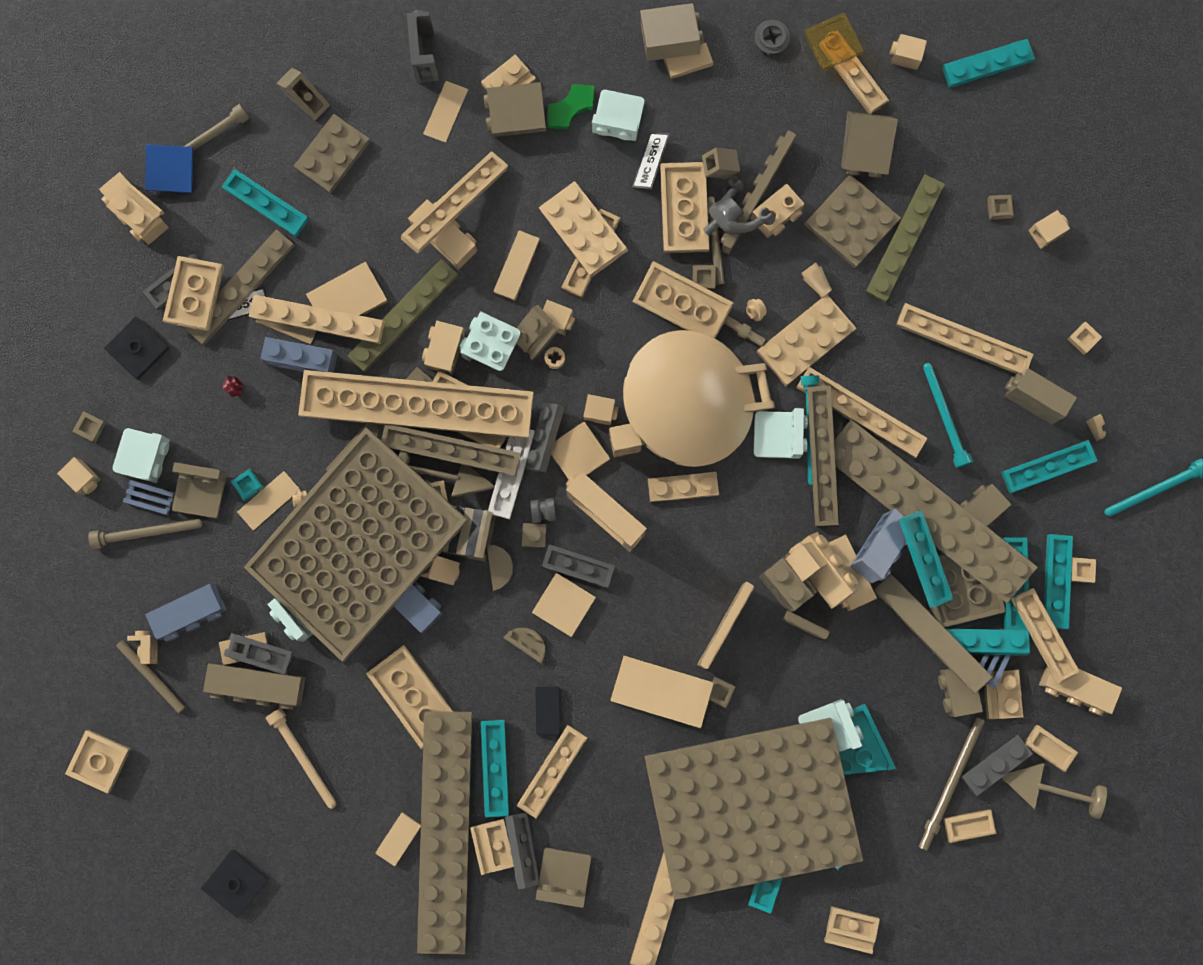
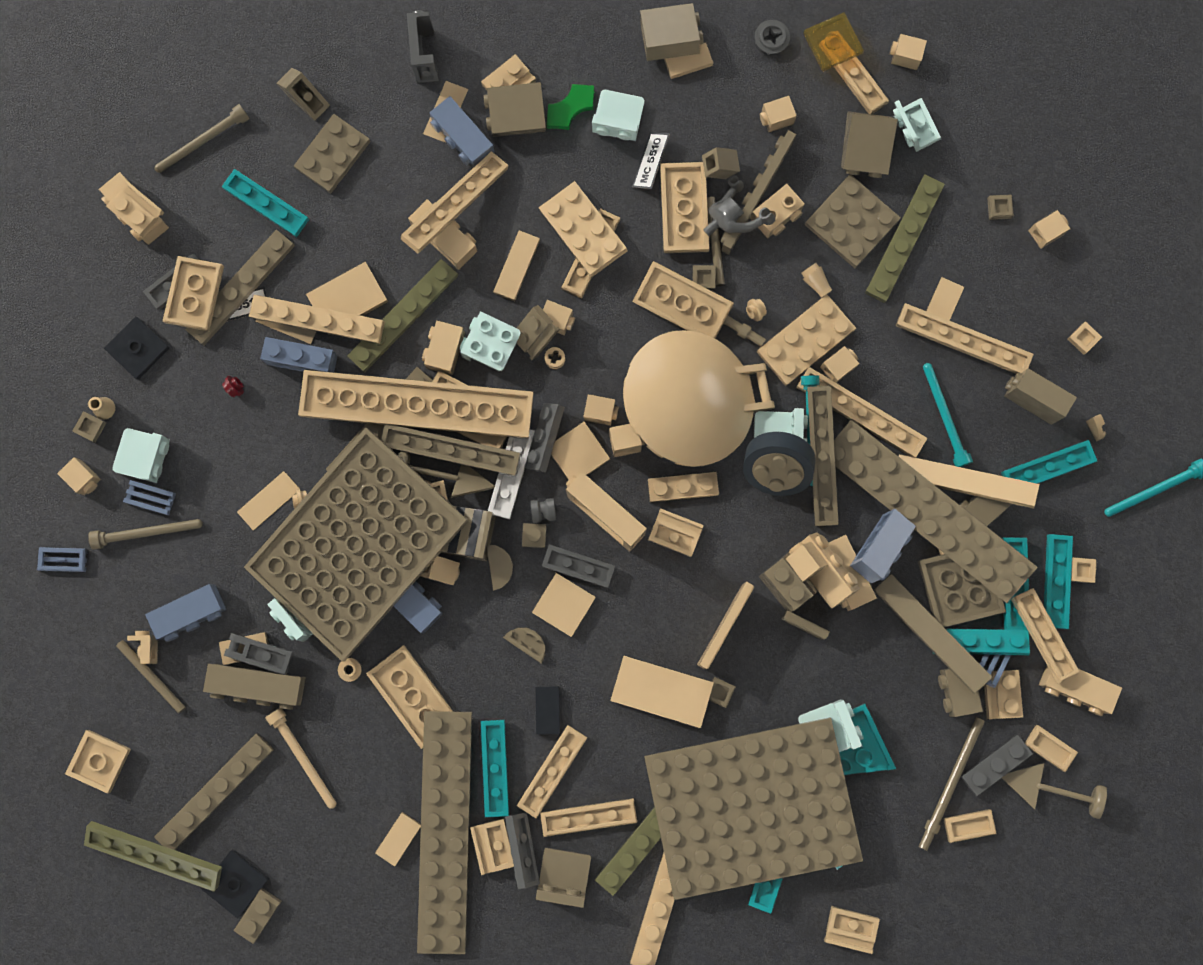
blue tile [145,144,193,193] -> none
dark tan bracket [172,462,227,518] -> none
teal tile [231,469,264,501] -> none
teal plate [898,511,953,607] -> none
teal plate [942,39,1035,88] -> none
none -> sand blue tile [37,547,88,572]
none -> olive plate [84,821,222,891]
none -> tan cone [88,397,115,420]
none -> dark tan plate [154,733,274,850]
none -> dark tan plate [234,888,282,944]
none -> tan plate [338,658,362,682]
none -> sand blue brick [429,96,495,168]
none -> tan tile [540,798,637,837]
none -> olive plate [595,807,661,896]
none -> tan plate [648,508,704,557]
none -> wheel [743,432,816,496]
none -> tan brick [760,96,796,132]
none -> tan brick [820,346,859,383]
none -> light aqua bracket [893,98,941,152]
none -> tan tile [899,454,1040,509]
none -> tan sticker [926,277,964,321]

